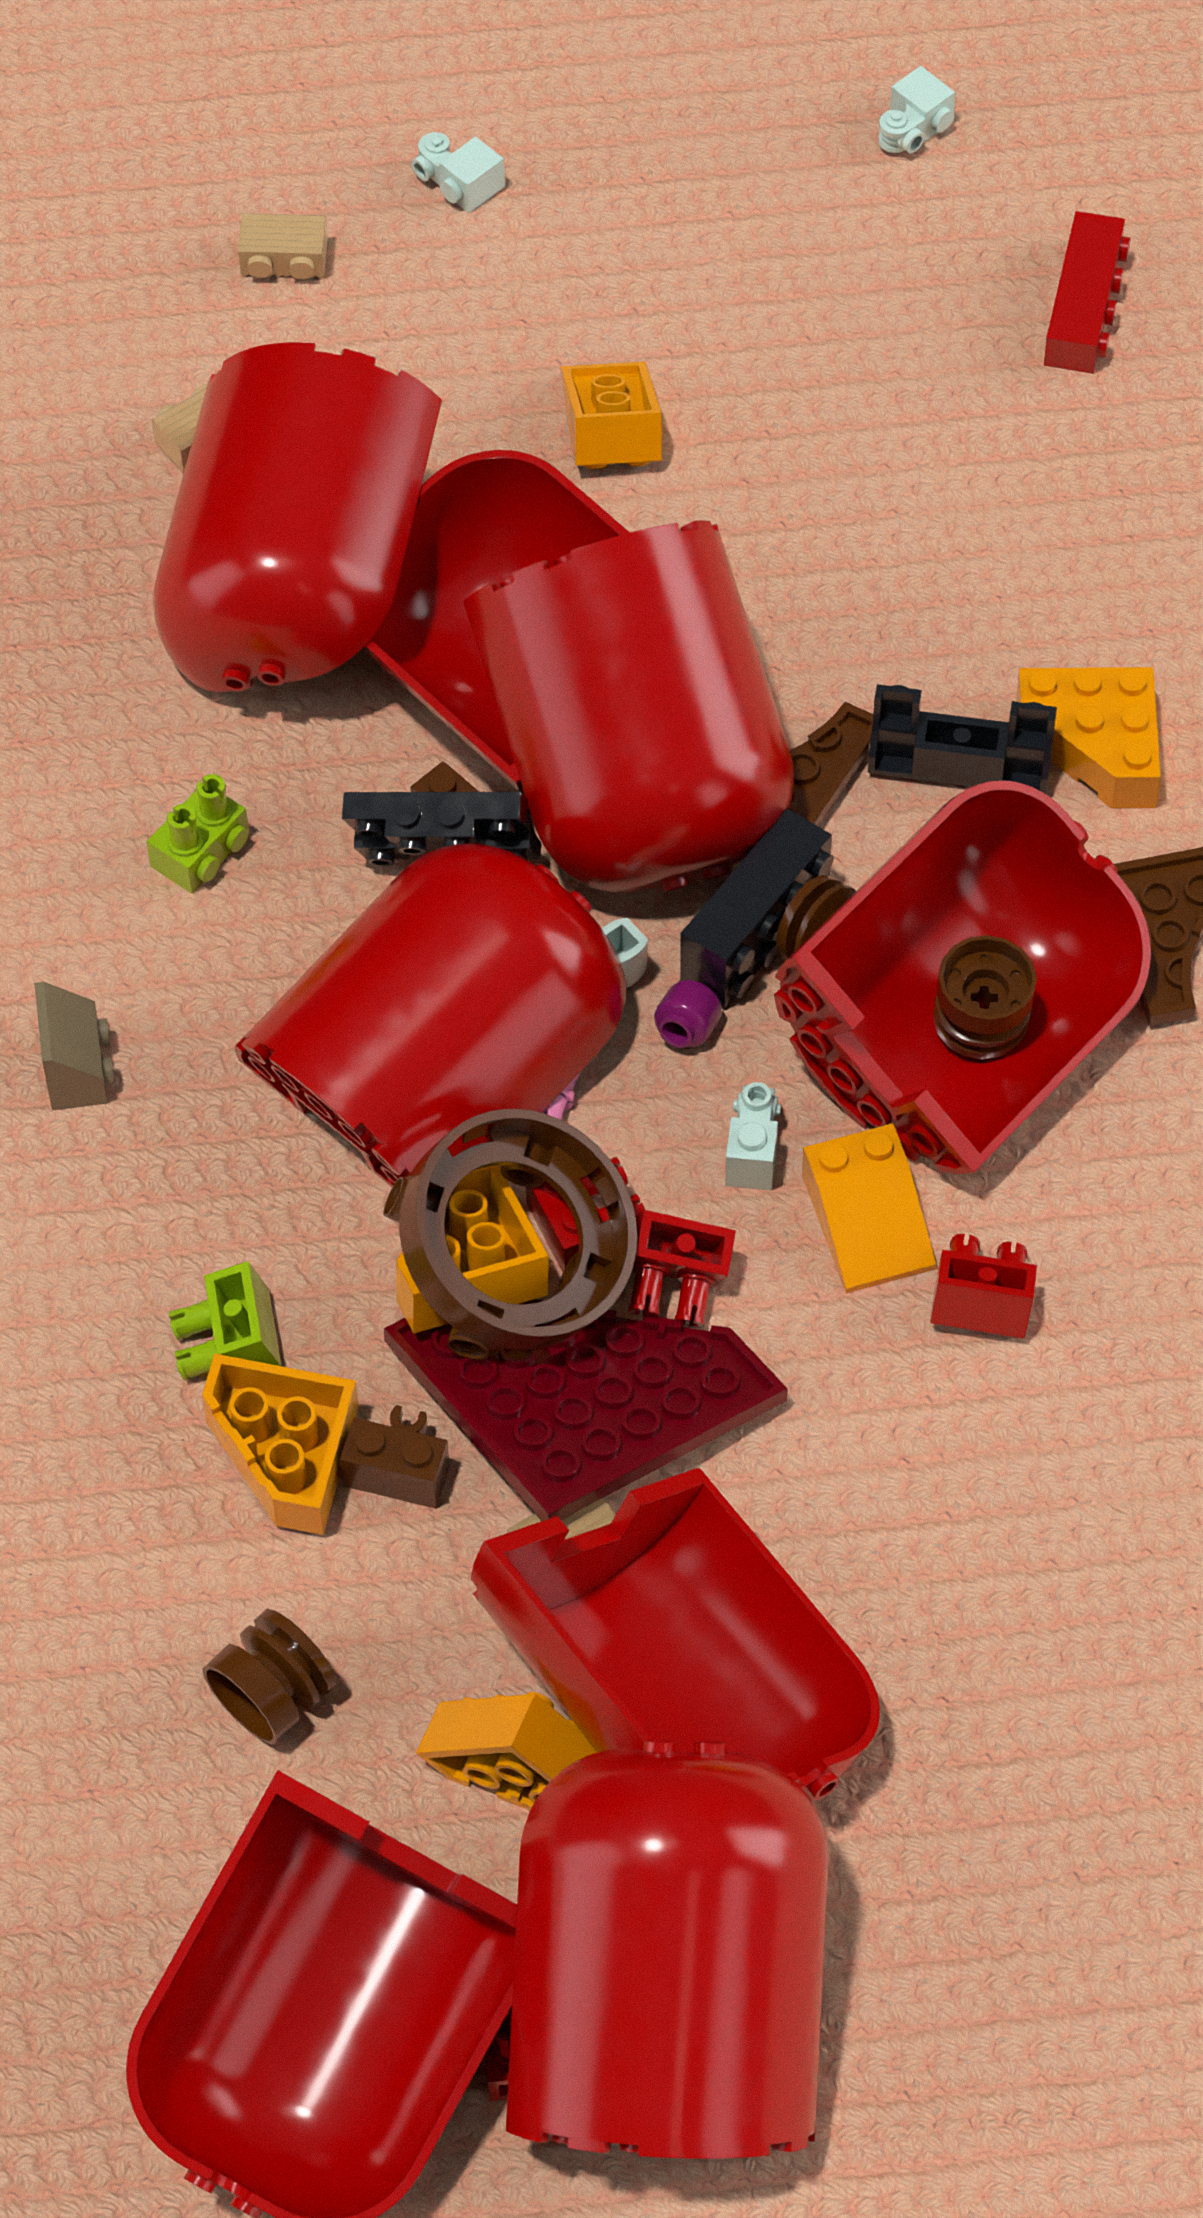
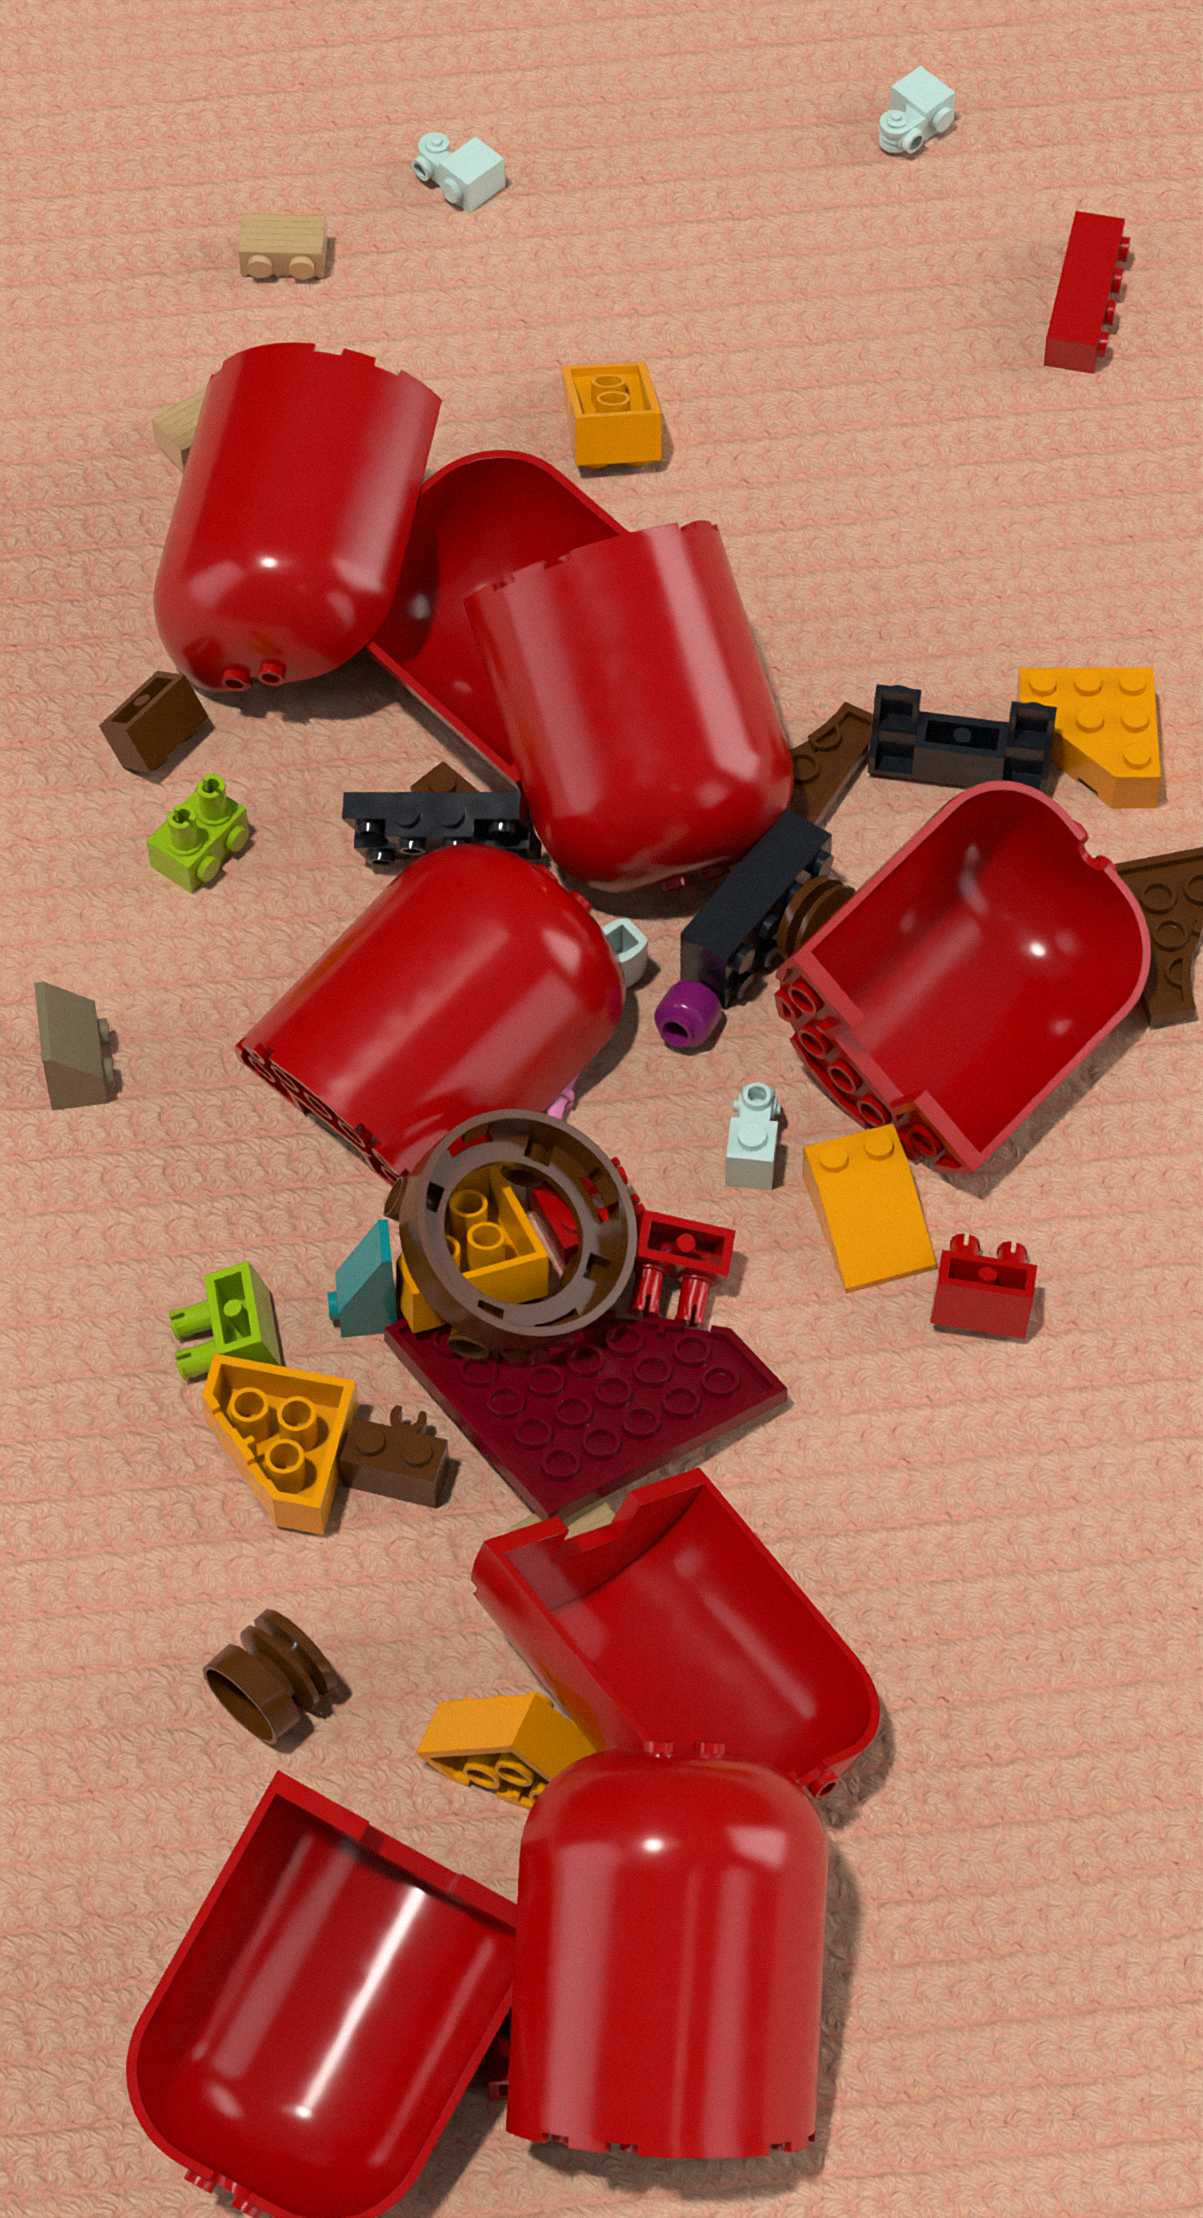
reddish brown wheel [933,935,1037,1060] -> none
none -> reddish brown brick [99,671,208,772]
none -> teal slope [327,1219,397,1338]

